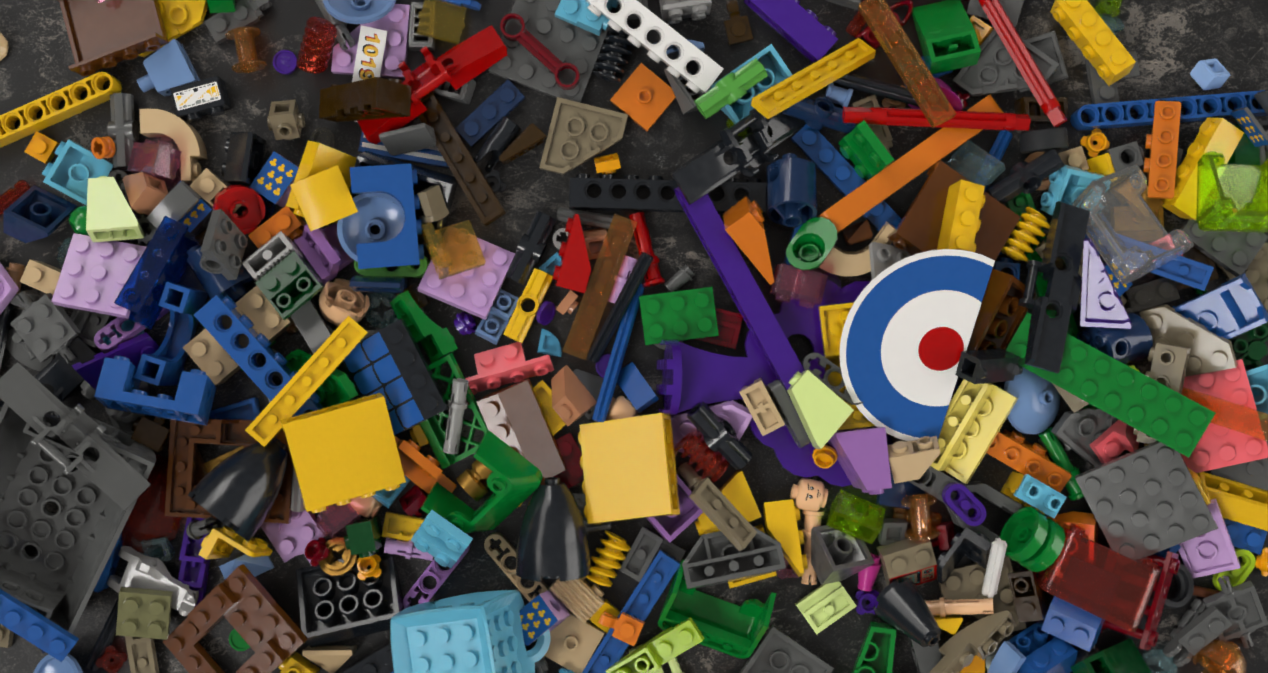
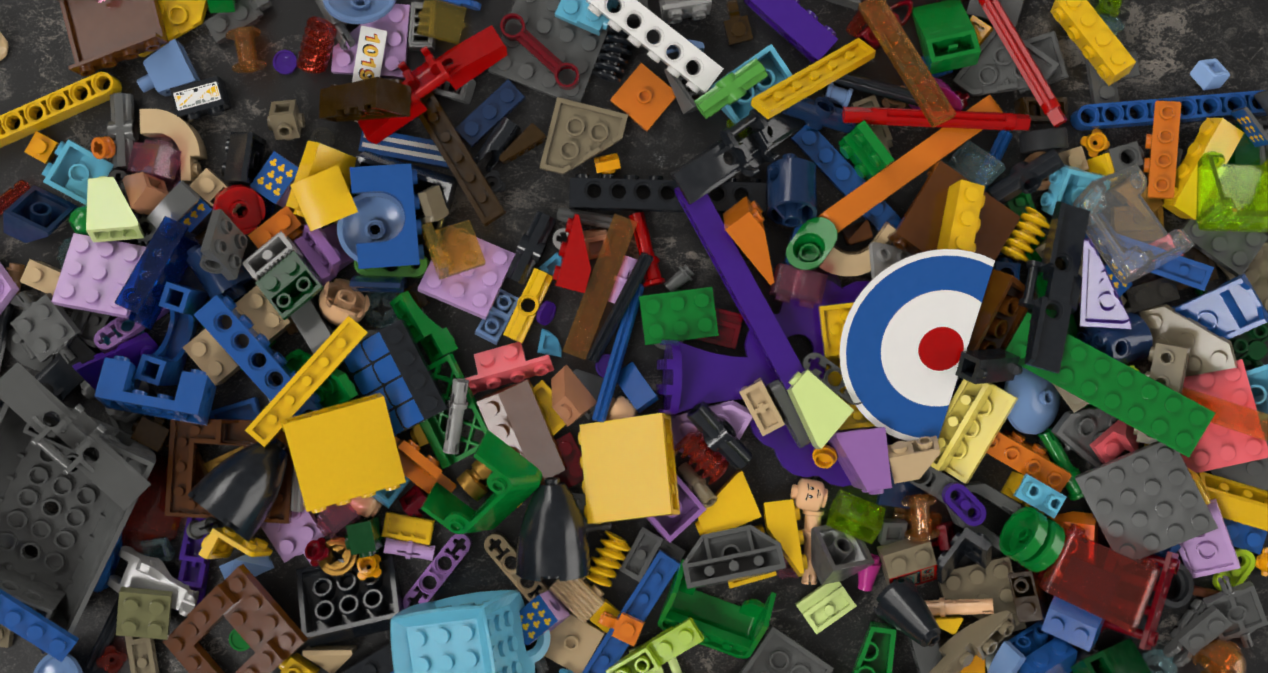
dark grey slope [379,123,436,156] -> none
medium azure plate [411,510,473,569] -> none
dark purple plate [454,311,476,336] -> none
nougat plate [556,290,579,315] -> none
dark tan plate [689,477,757,551] -> none
dark purple plate [855,590,879,615] -> none
white axle [982,538,1007,598] -> none

